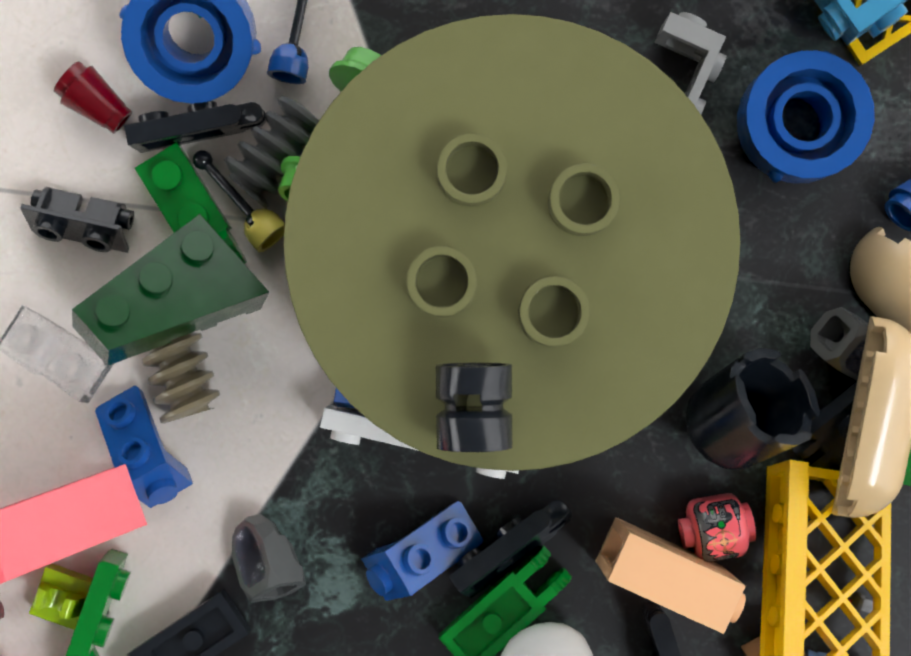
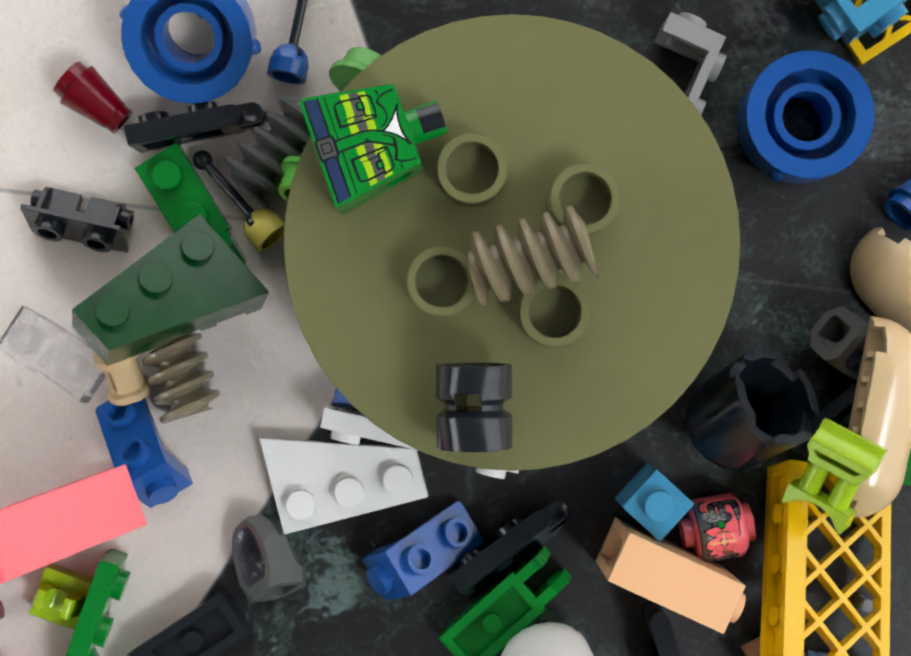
none -> tan bush [93,353,152,406]
none -> white wing [259,437,429,535]
none -> torso [298,84,448,214]
none -> dark tan piece [467,205,599,307]
none -> dark azure brick [614,463,694,541]
none -> lime piece [781,418,887,534]

